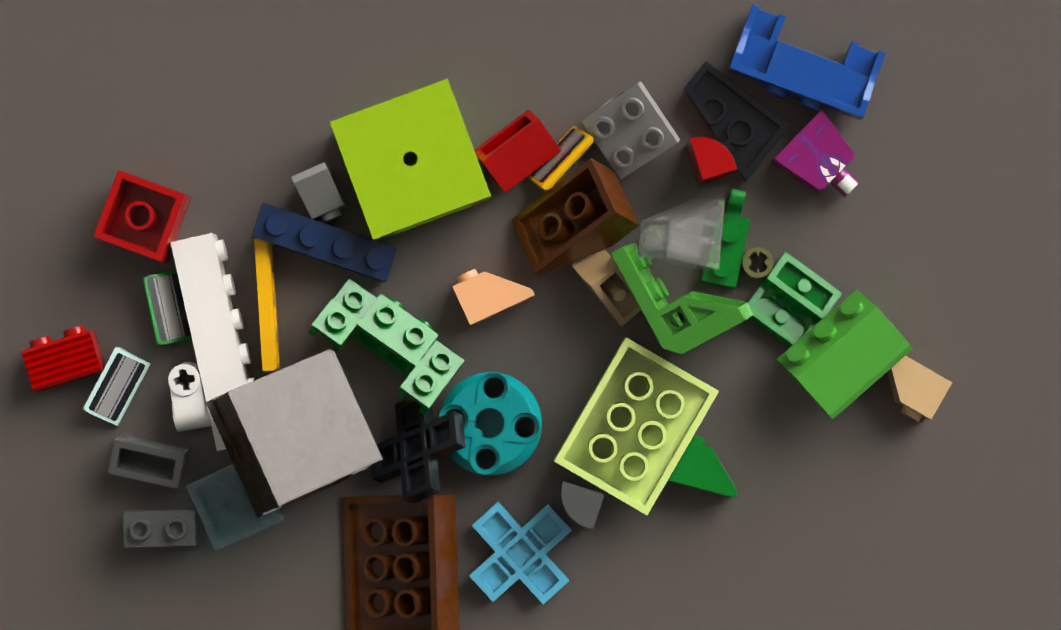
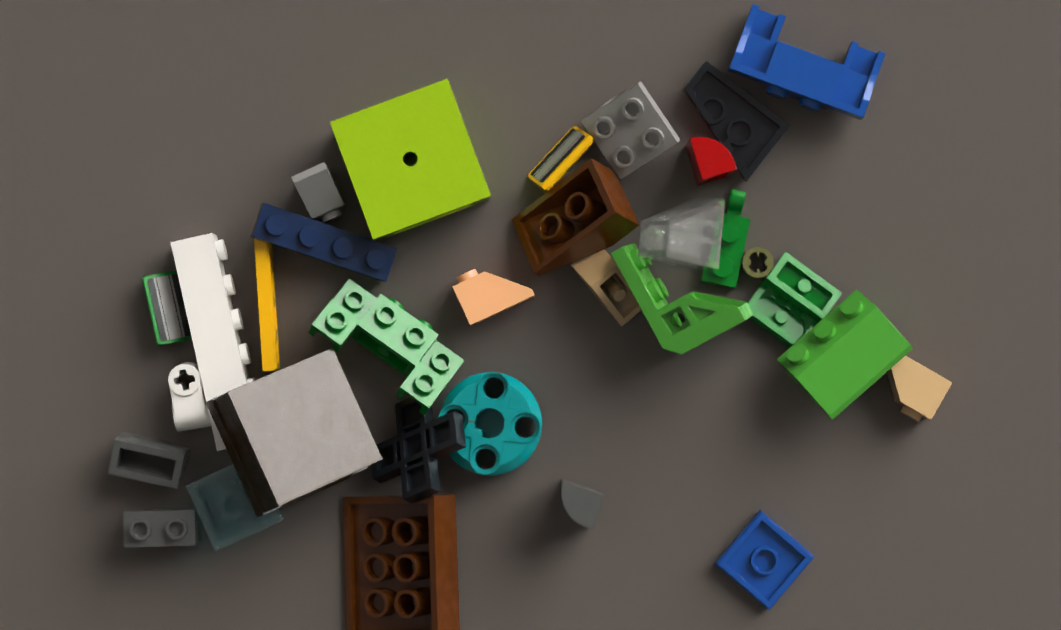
red brick [21,326,105,392] -> none
slope [83,347,151,426] -> none
red brick [93,170,191,264] -> none
medium azure plate [469,501,572,605] -> none
red brick [474,109,561,193] -> none
yellowish green slope [553,337,719,515] -> none
green slope [668,436,738,498] -> none
magenta torso [771,110,859,198] -> none
none -> blue tile [714,510,815,610]

